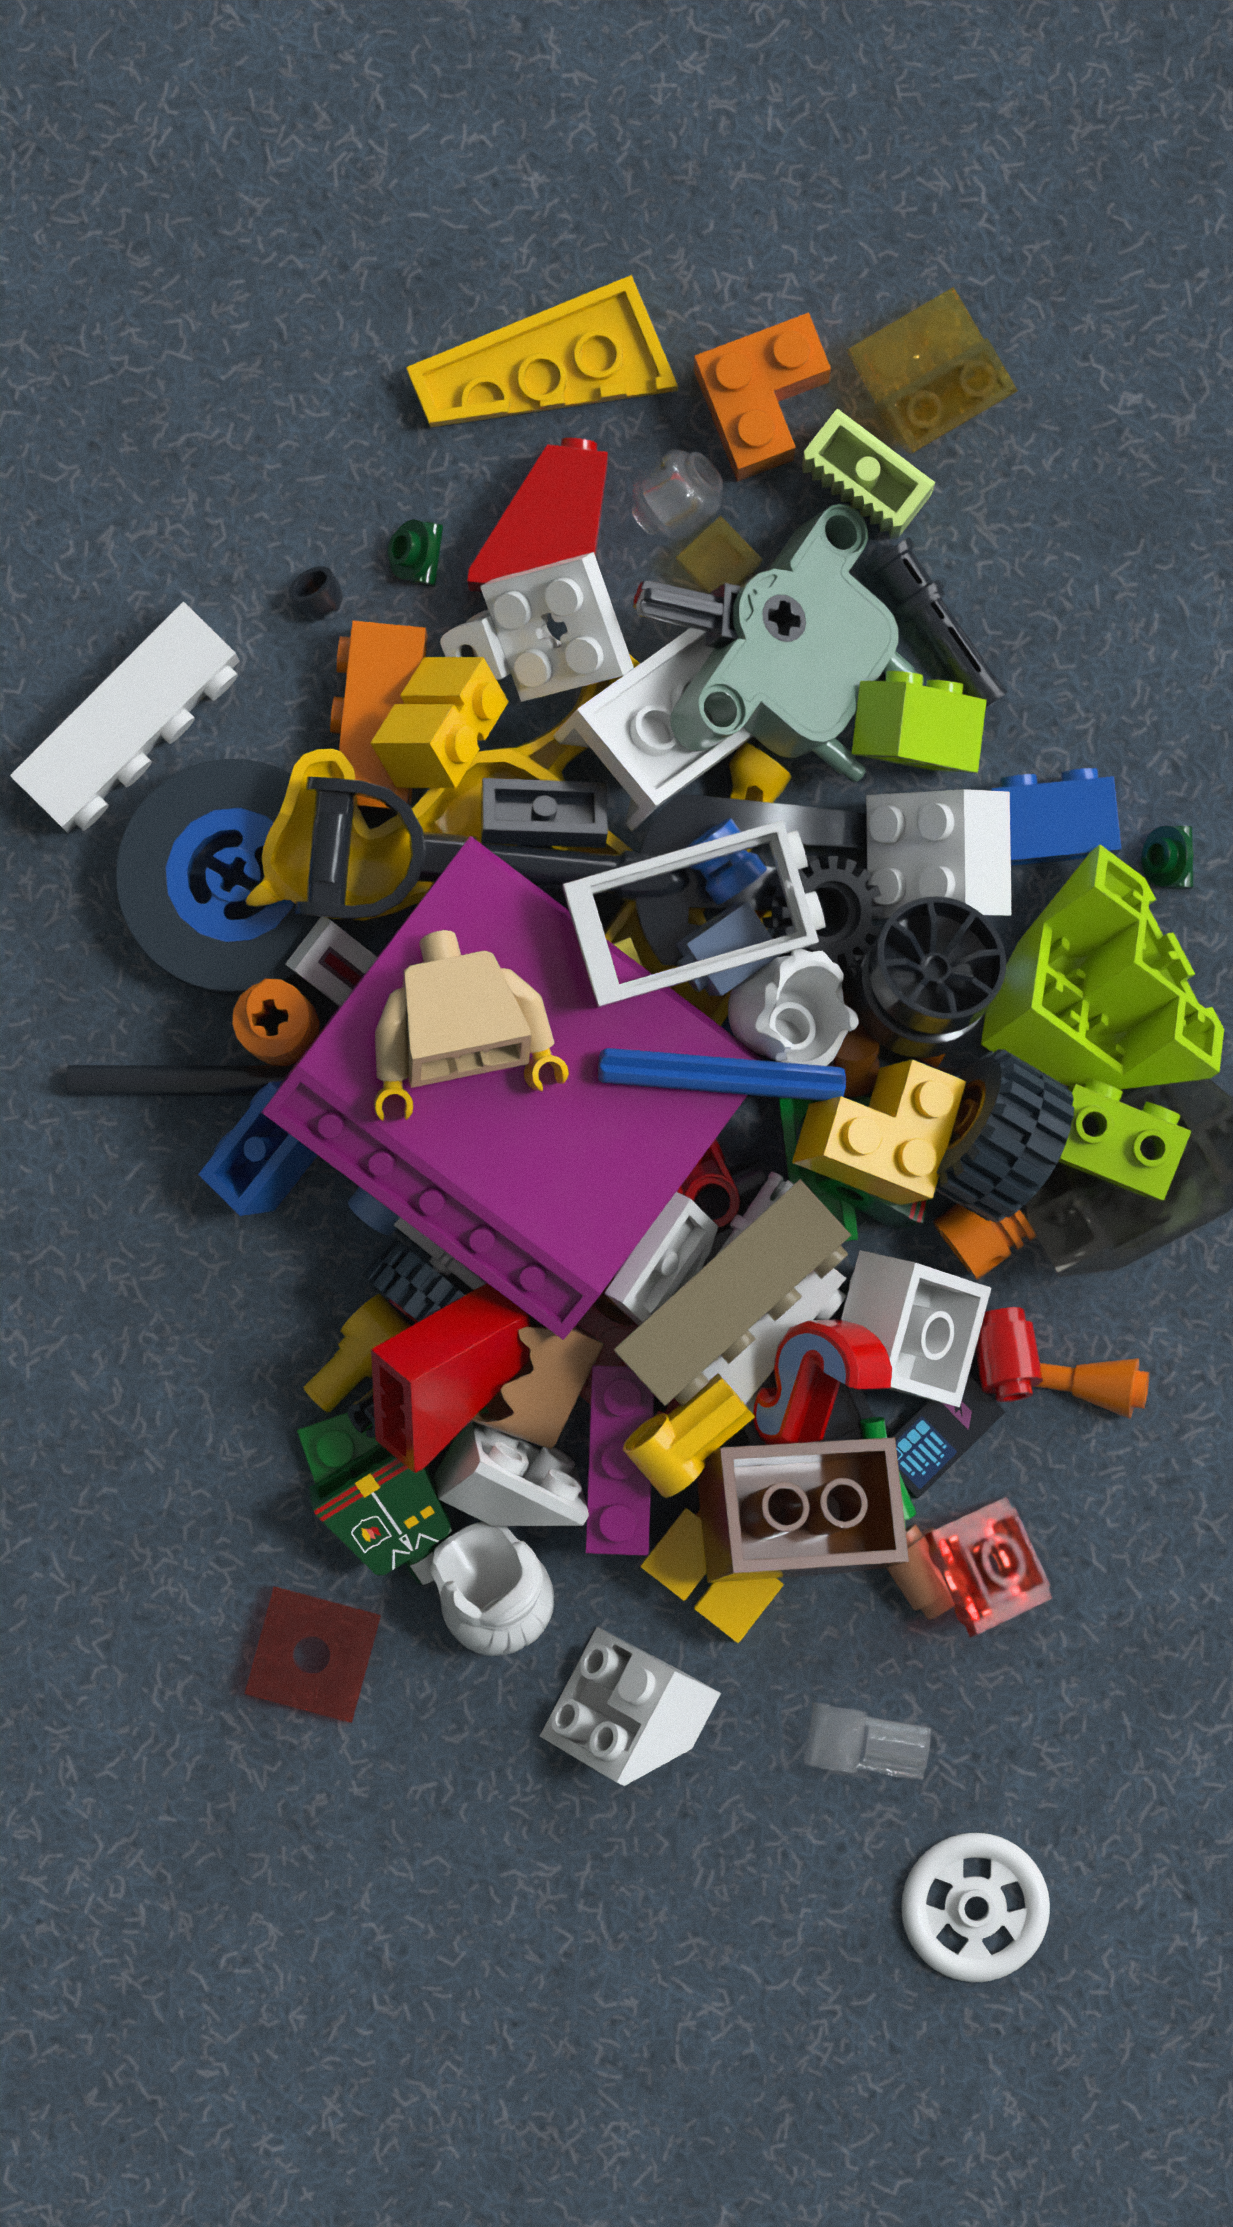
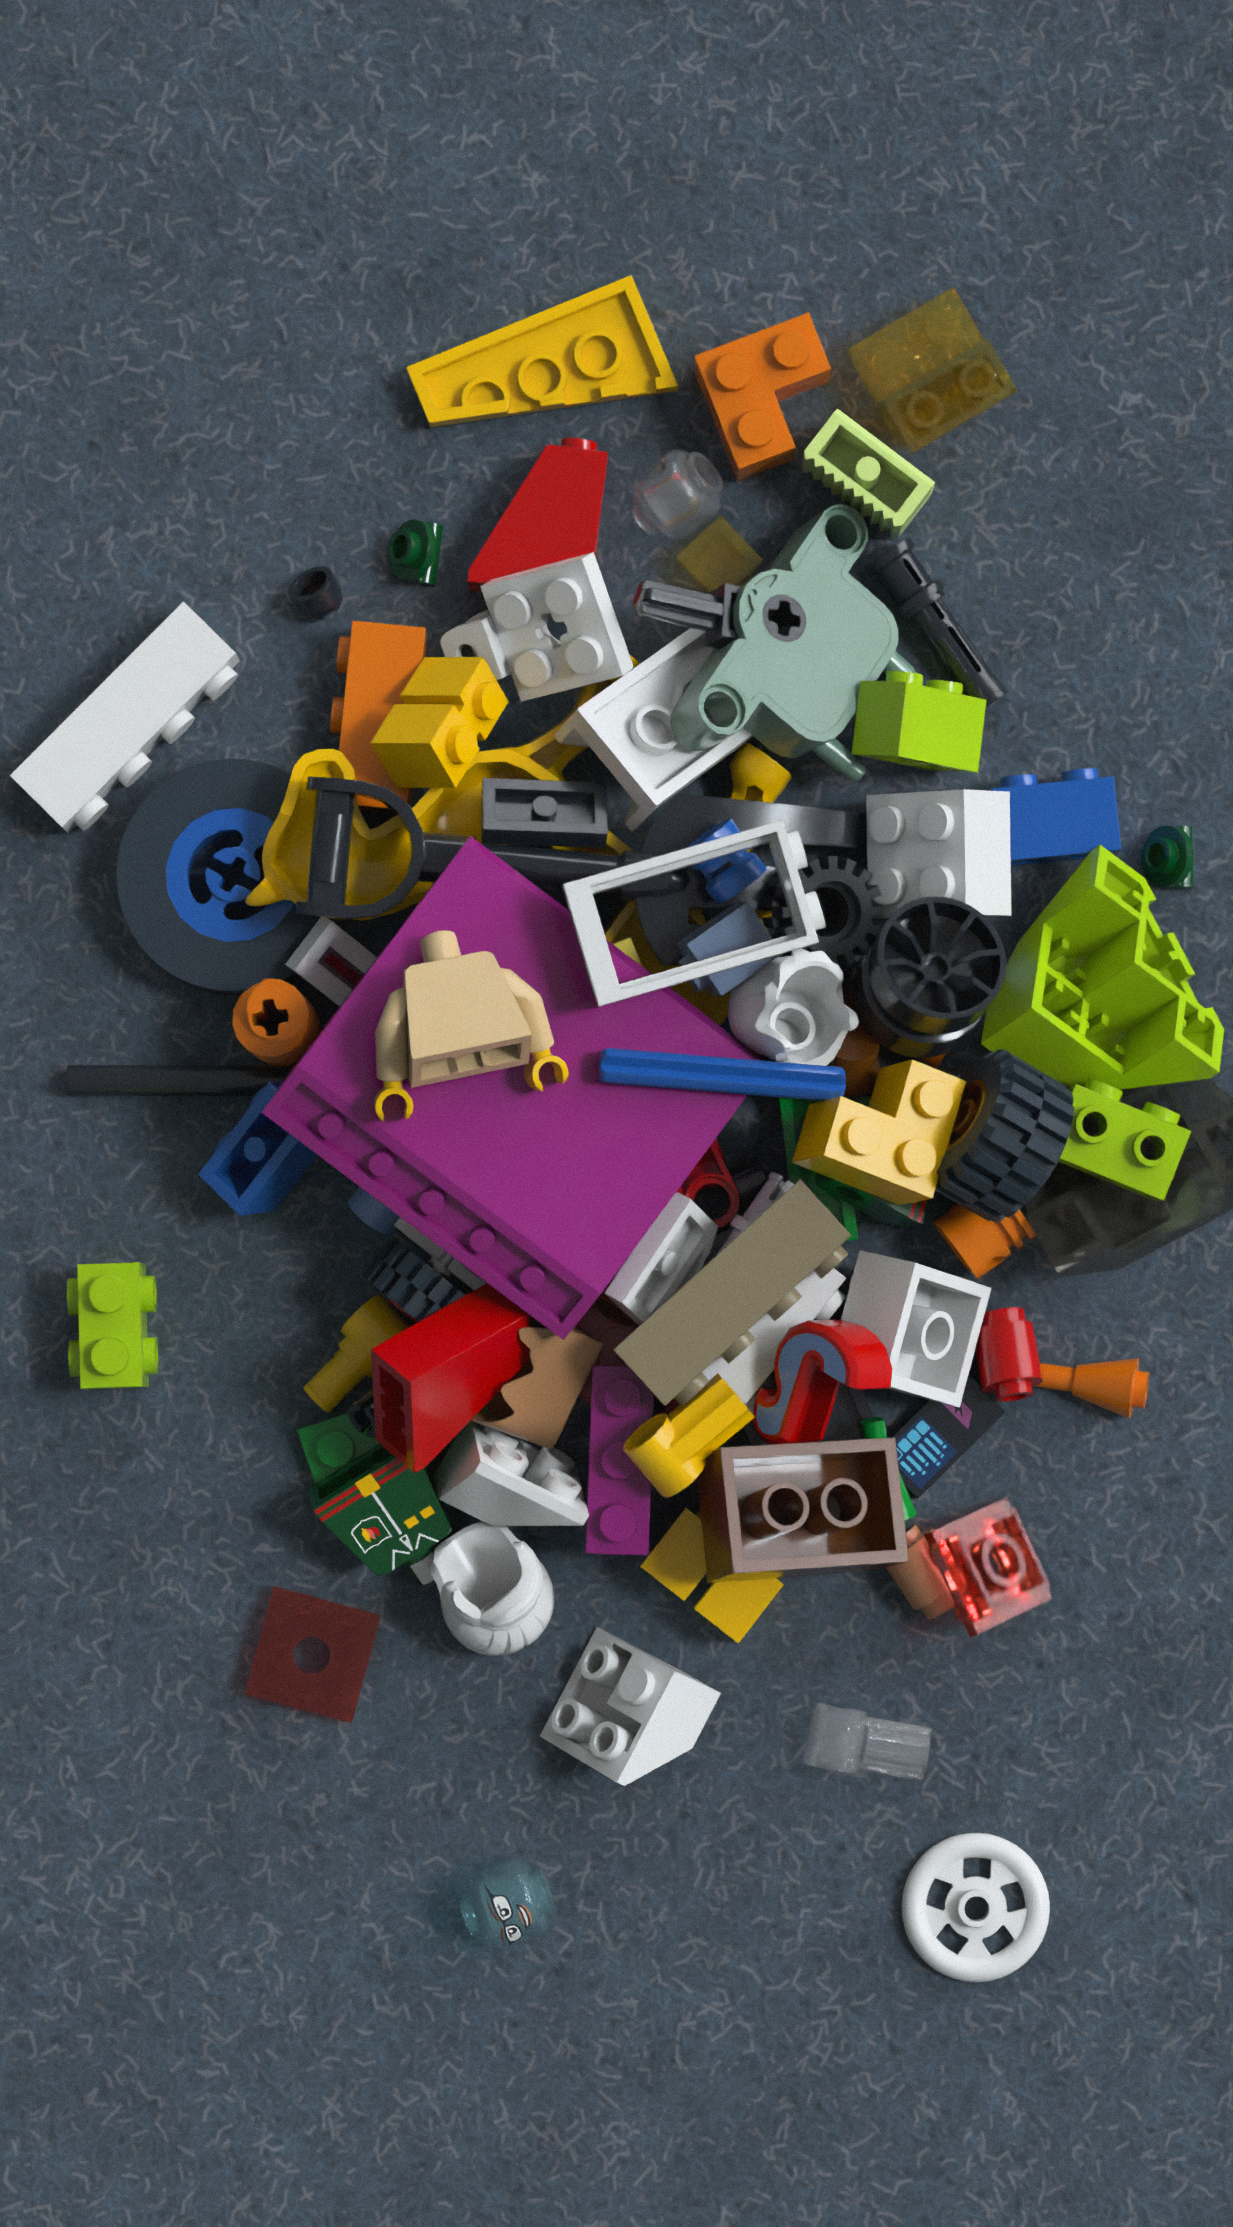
none -> lime brick [67,1262,159,1389]
none -> clear light blue head [459,1858,556,1949]

